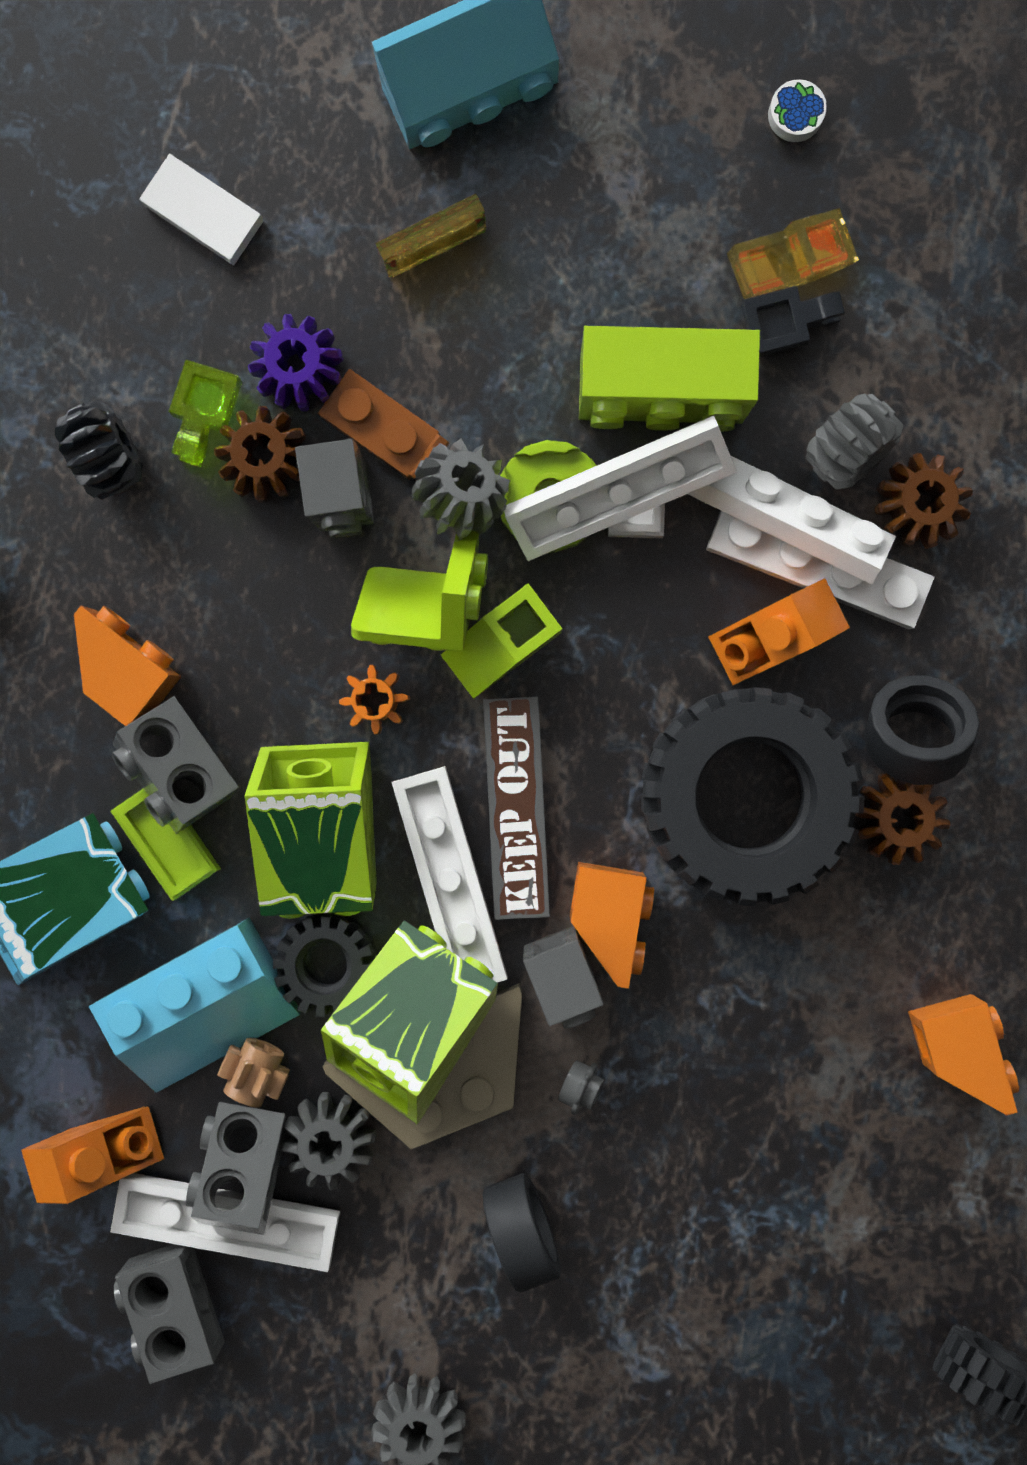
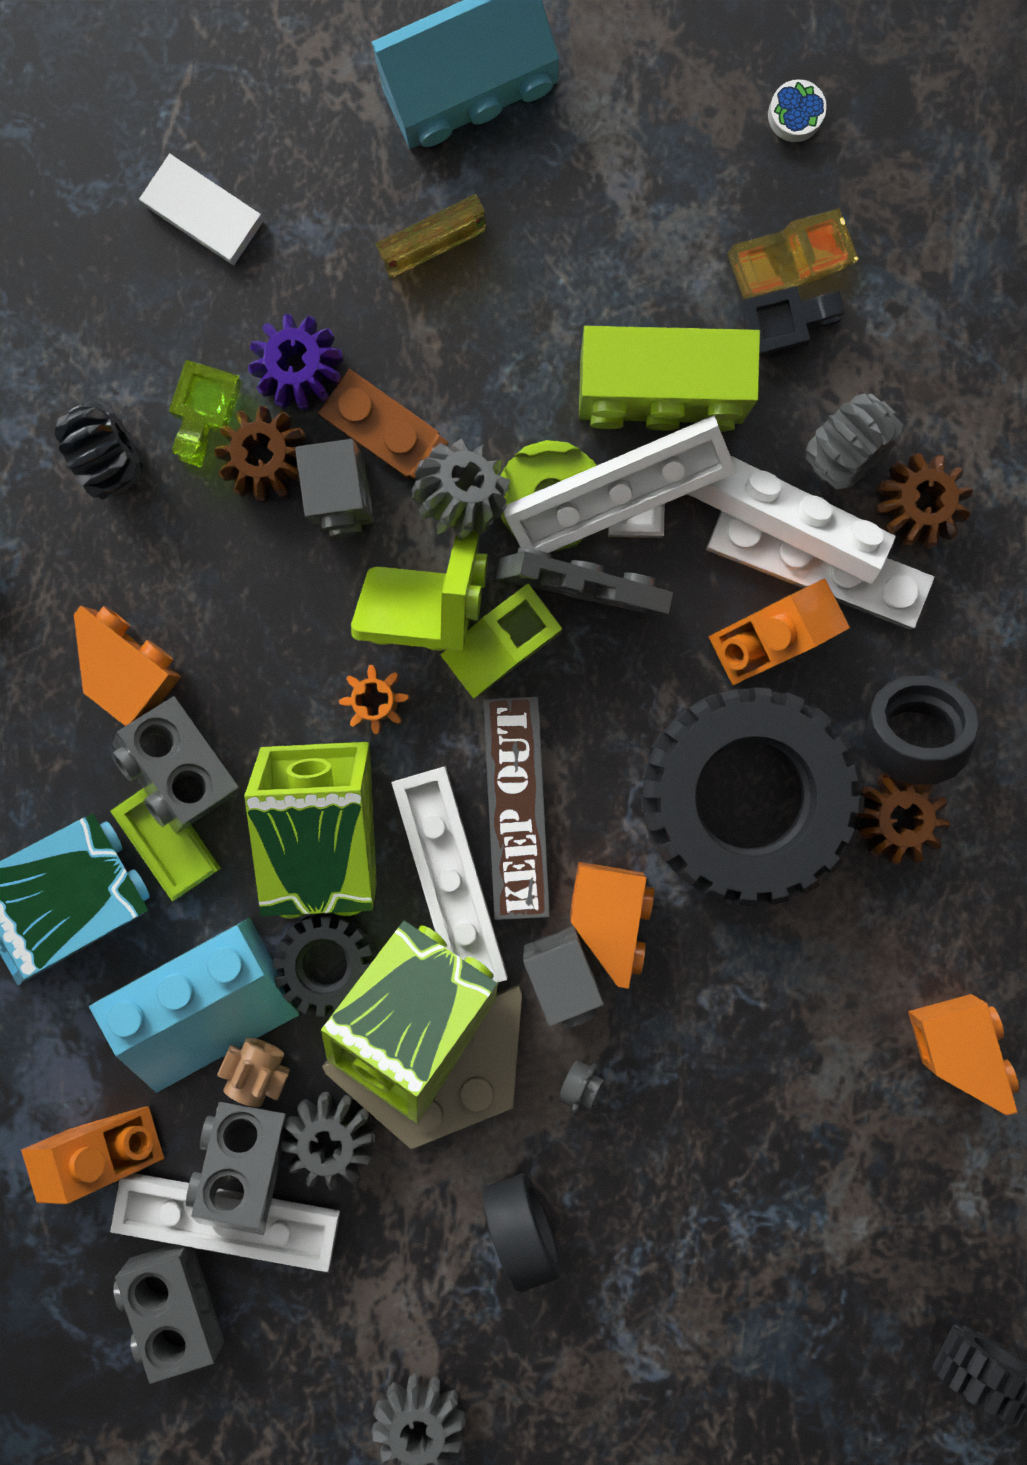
none -> dark grey wing [495,548,673,616]

